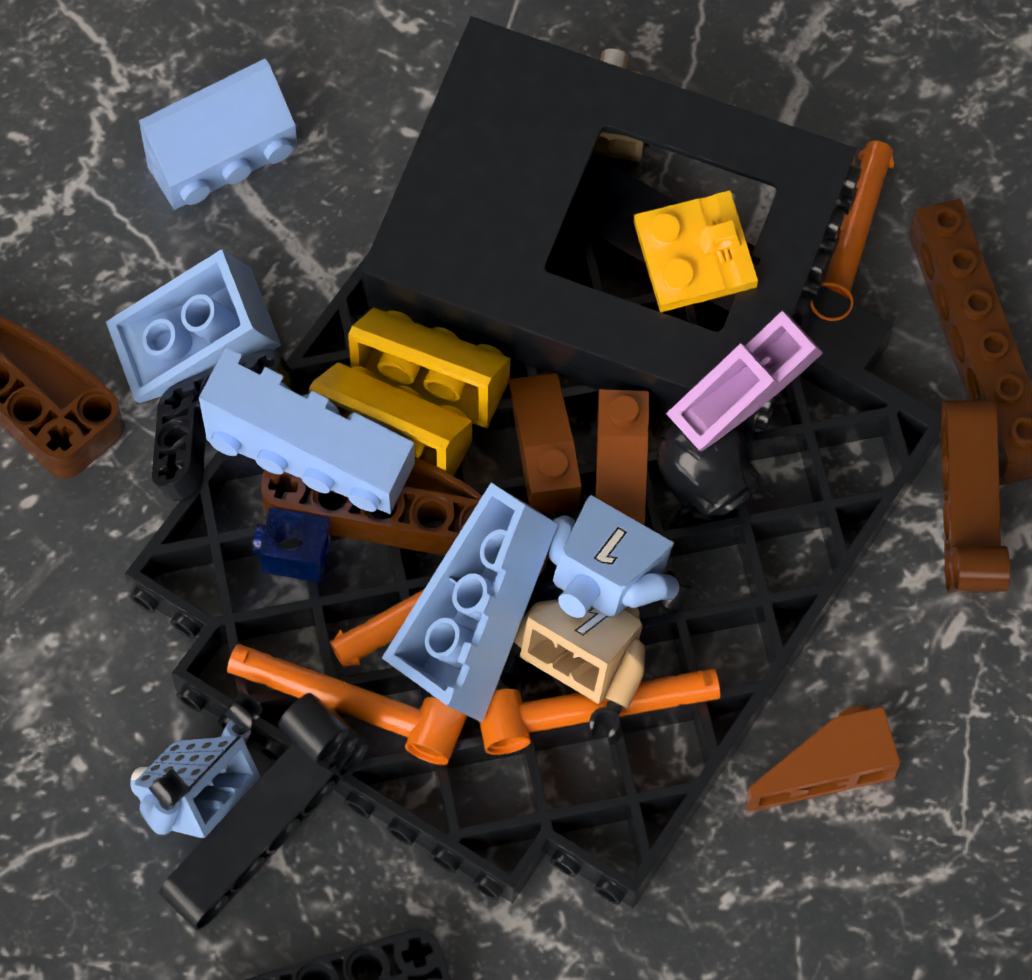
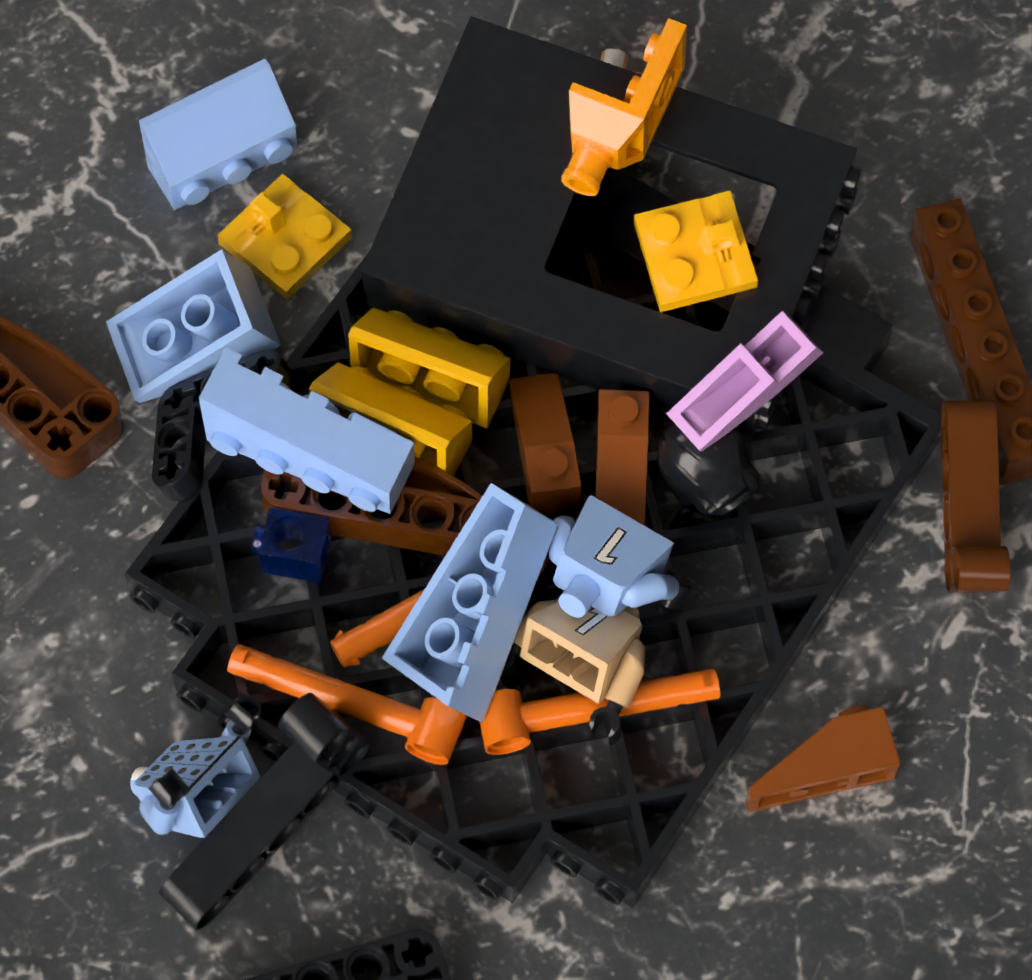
orange piece [810,141,894,321] -> none
none -> yellow hinge [217,174,352,300]
none -> light orange plate [561,18,687,196]

